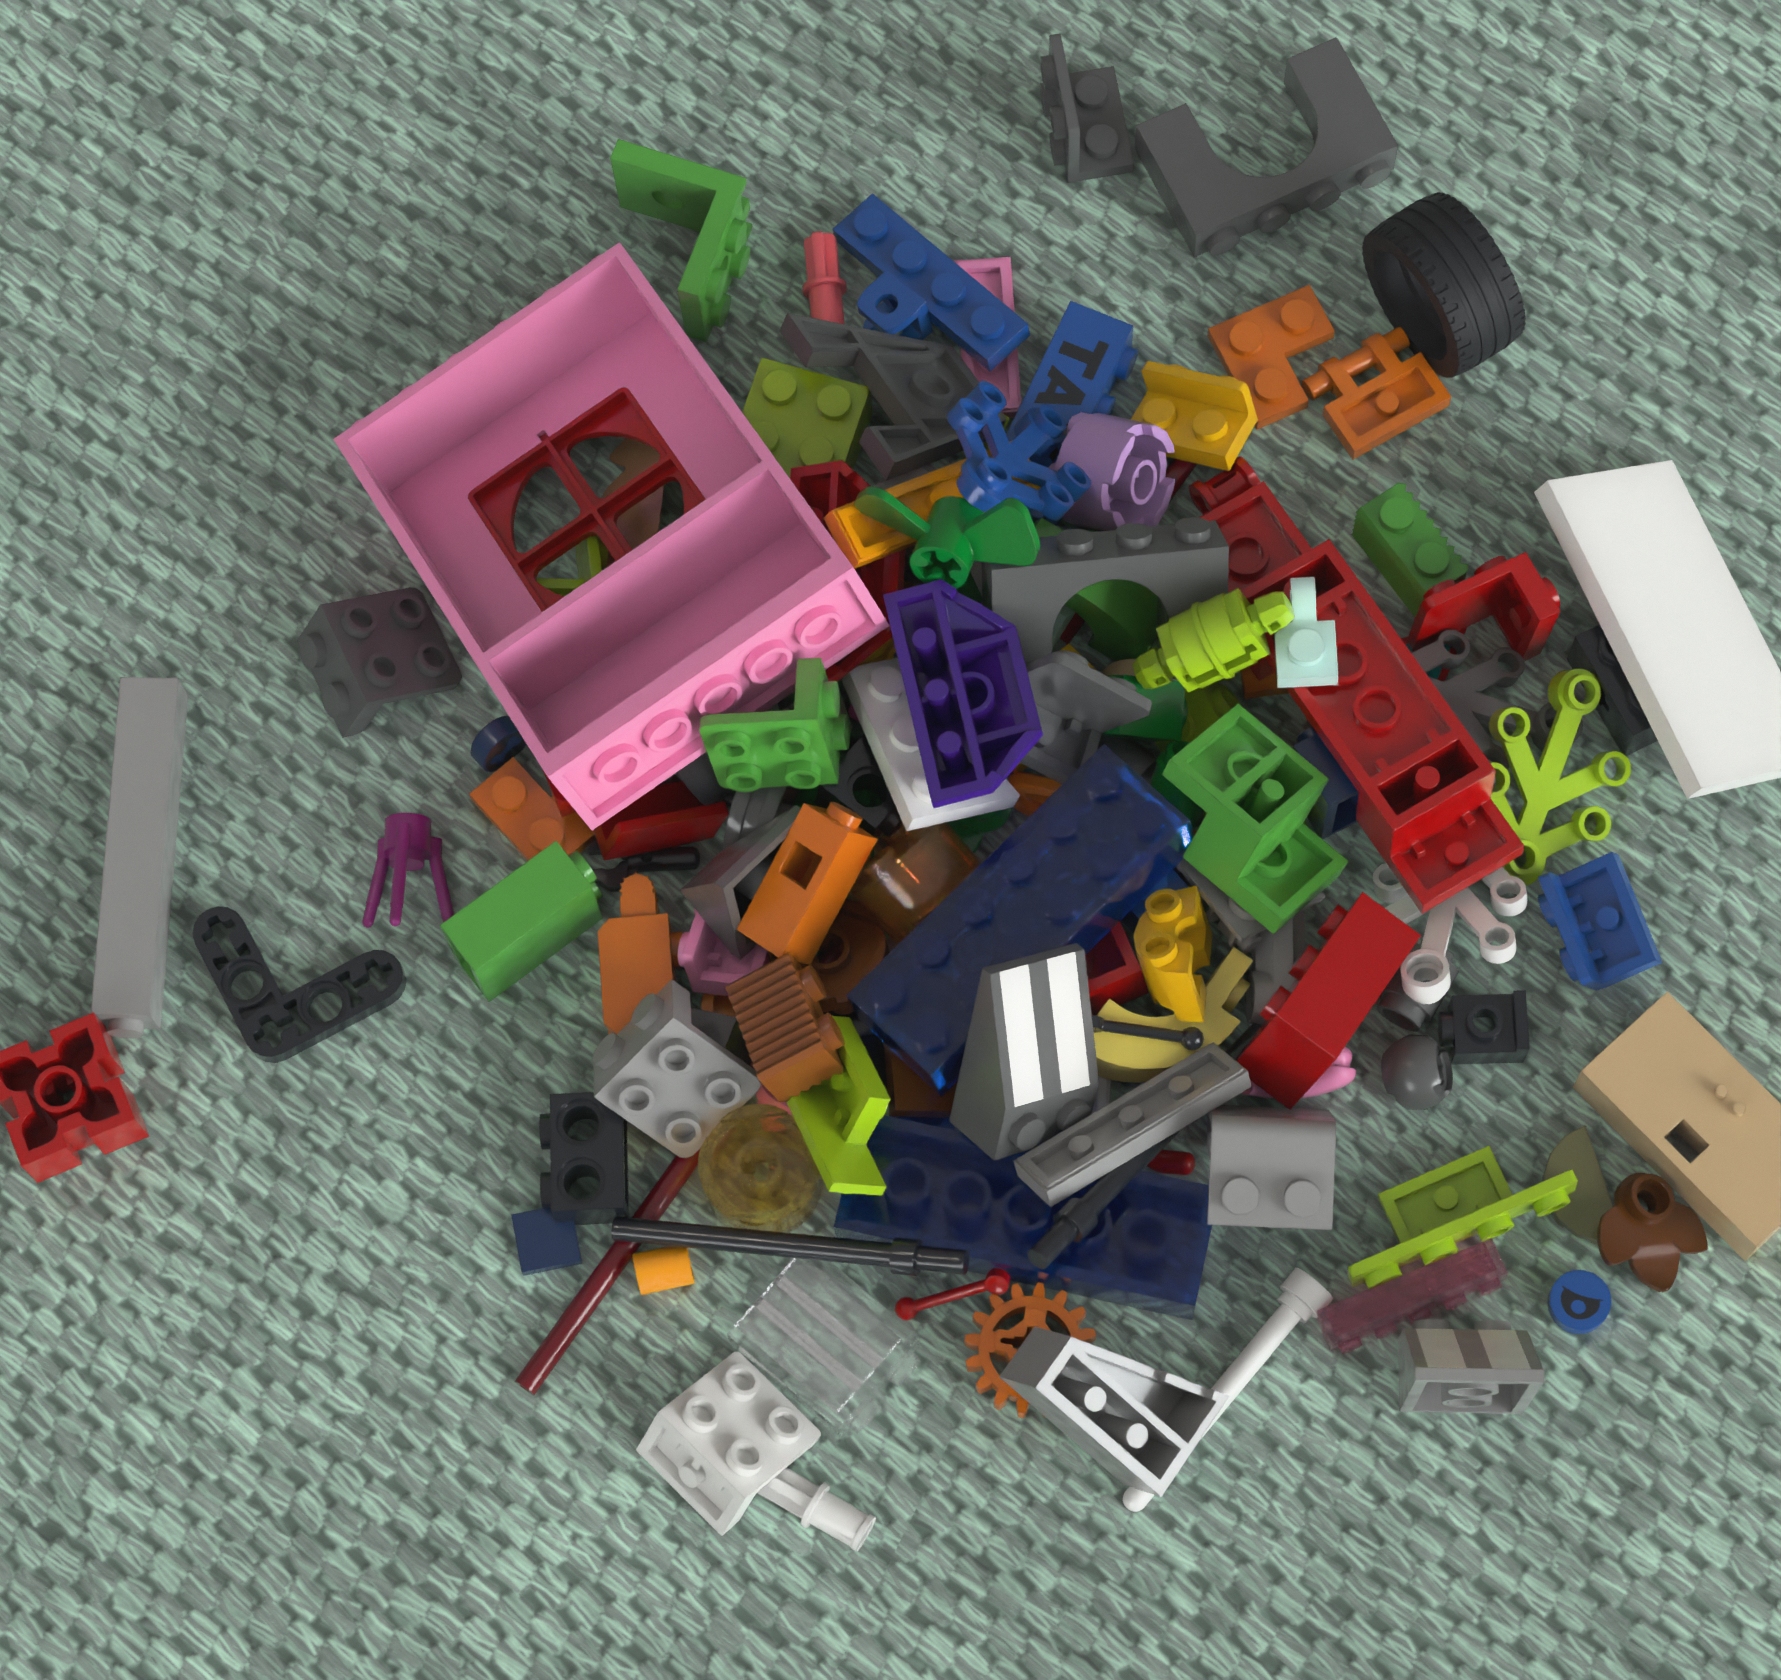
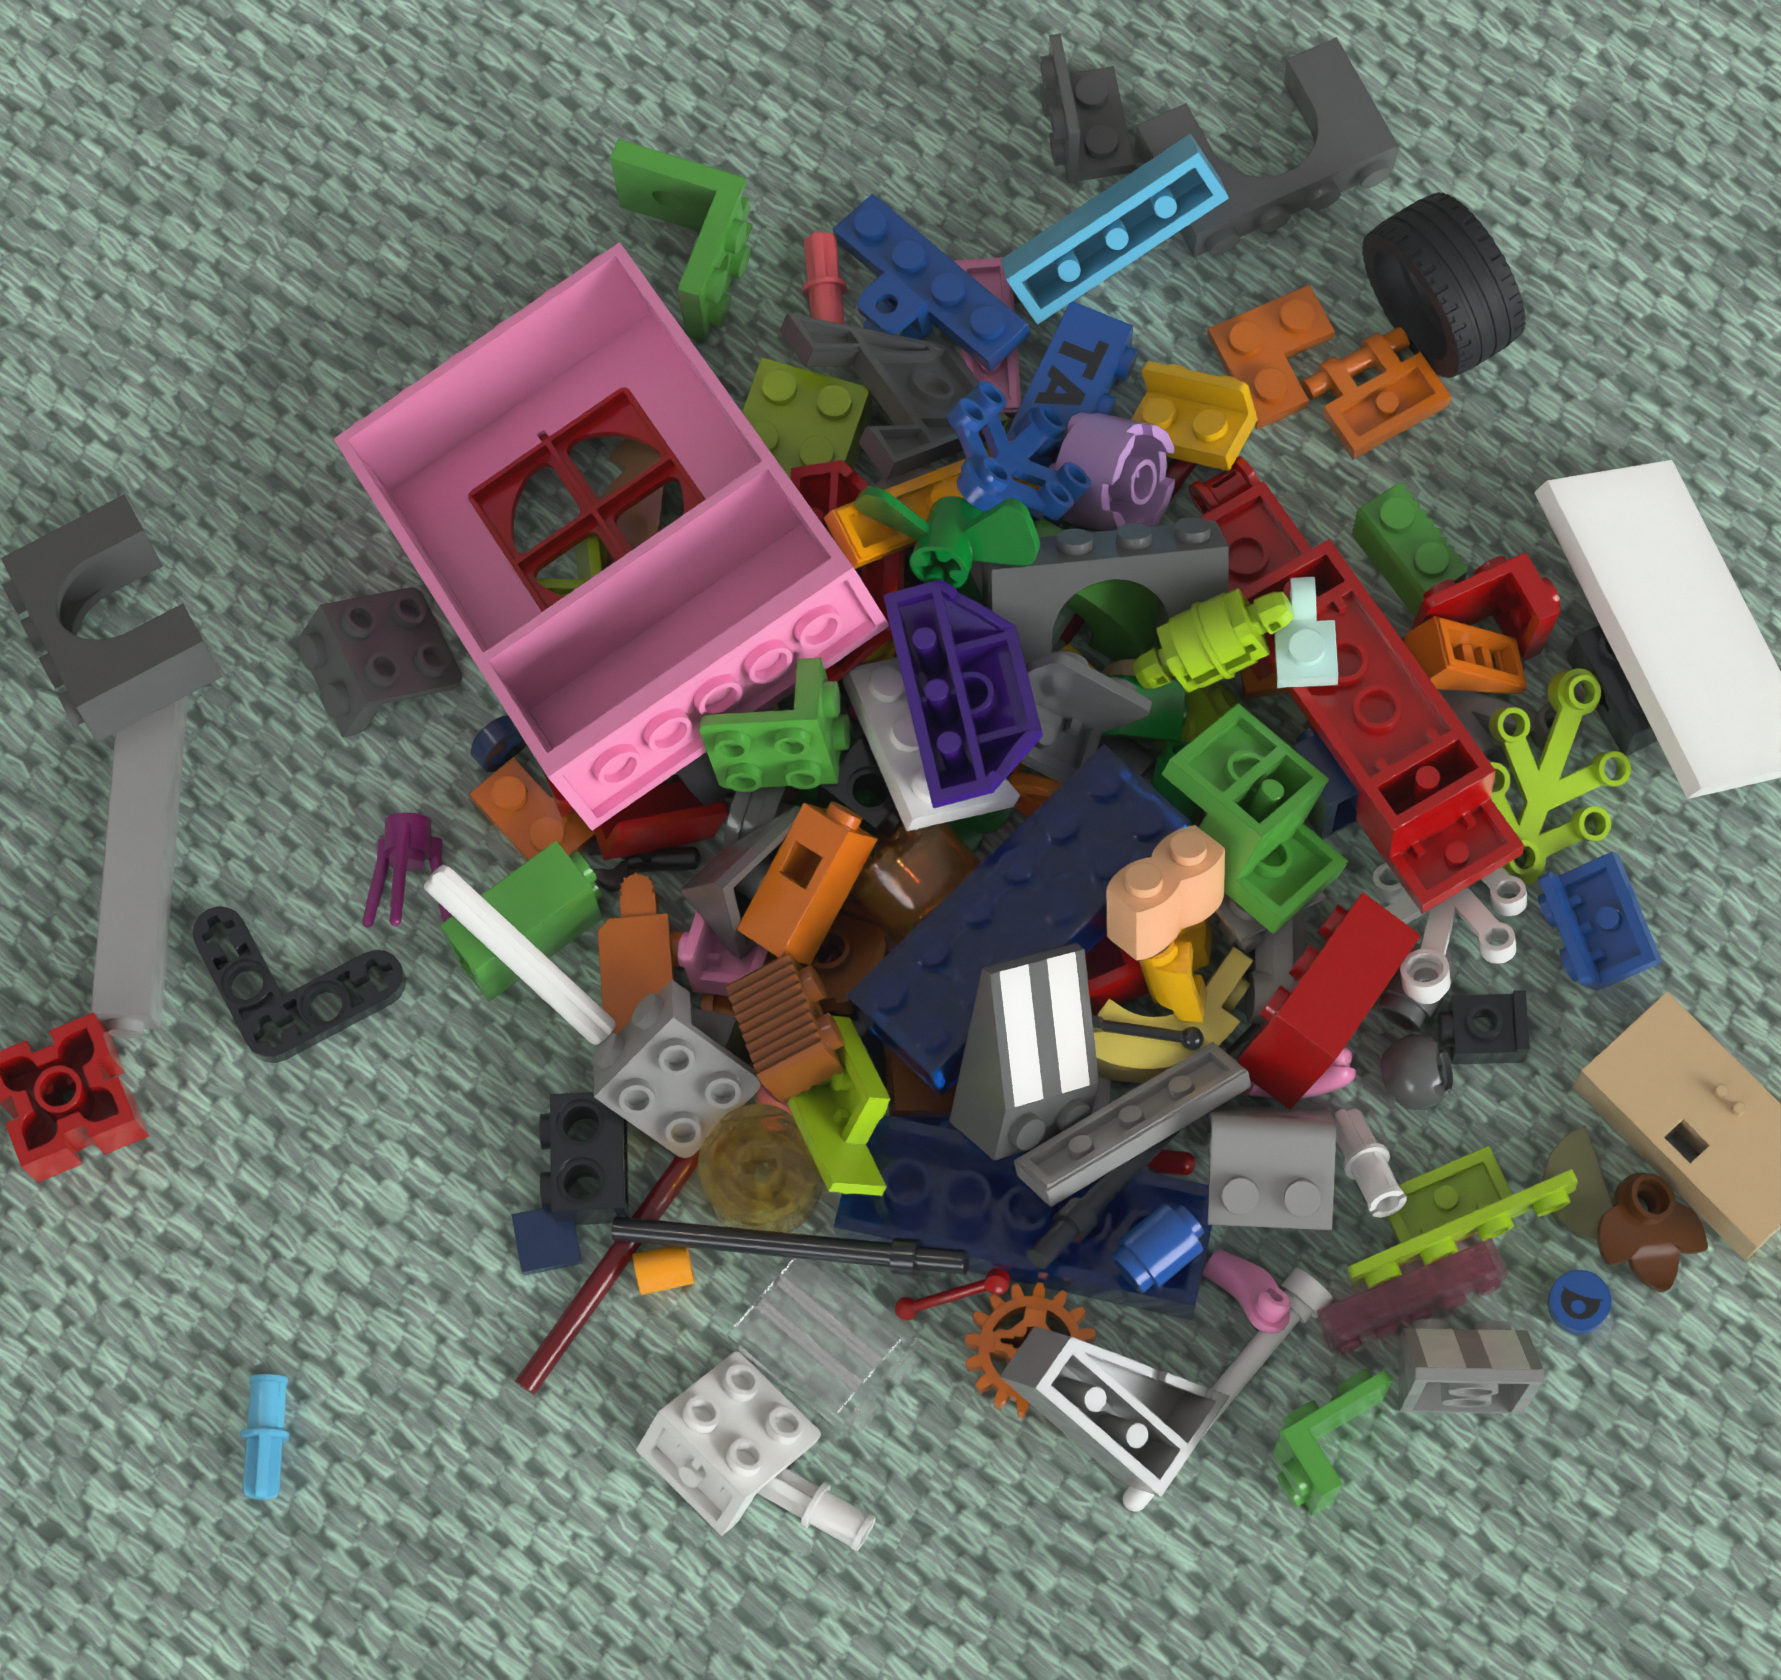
none -> dark grey arch [1,495,223,742]
none -> medium azure axle [240,1374,290,1500]
none -> white axle [424,865,616,1045]
none -> medium azure brick [1001,133,1229,324]
none -> light nougat brick [1106,825,1225,961]
none -> blue brick [1110,1203,1205,1294]
none -> bright pink arm [1202,1249,1291,1333]
none -> bright green bracket [1272,1369,1393,1516]
none -> white axle [1335,1108,1407,1218]
none -> orange slope [1404,616,1527,694]

